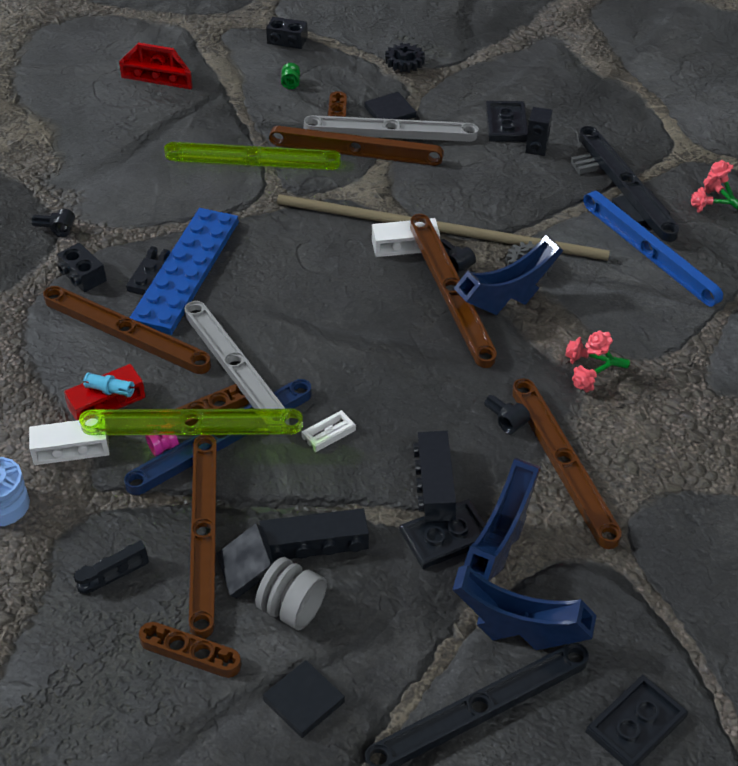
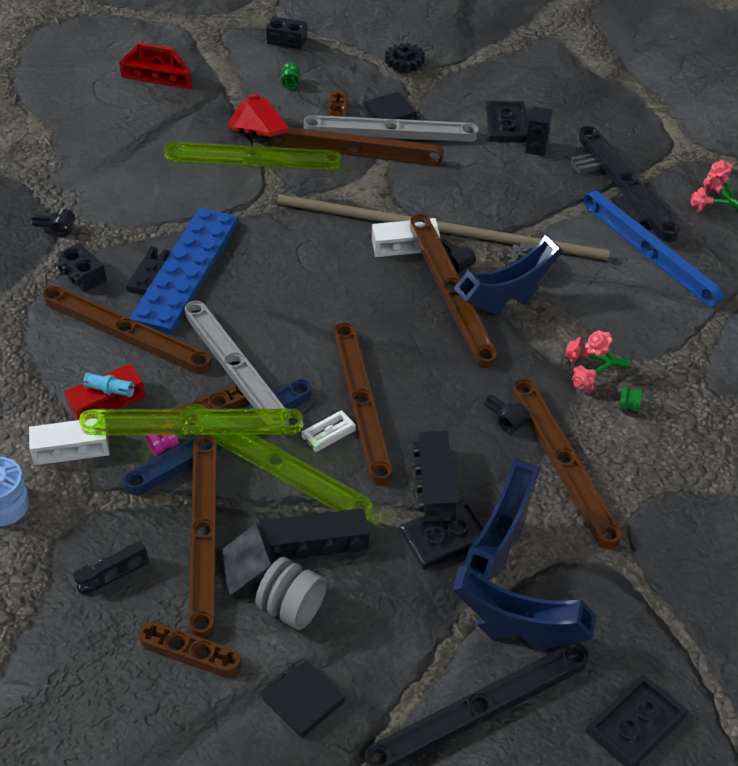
none -> clear neon green beam [183,404,373,521]
none -> red wedge [228,94,290,137]
none -> reddish brown beam [334,322,392,486]
none -> green wheel [619,386,642,413]

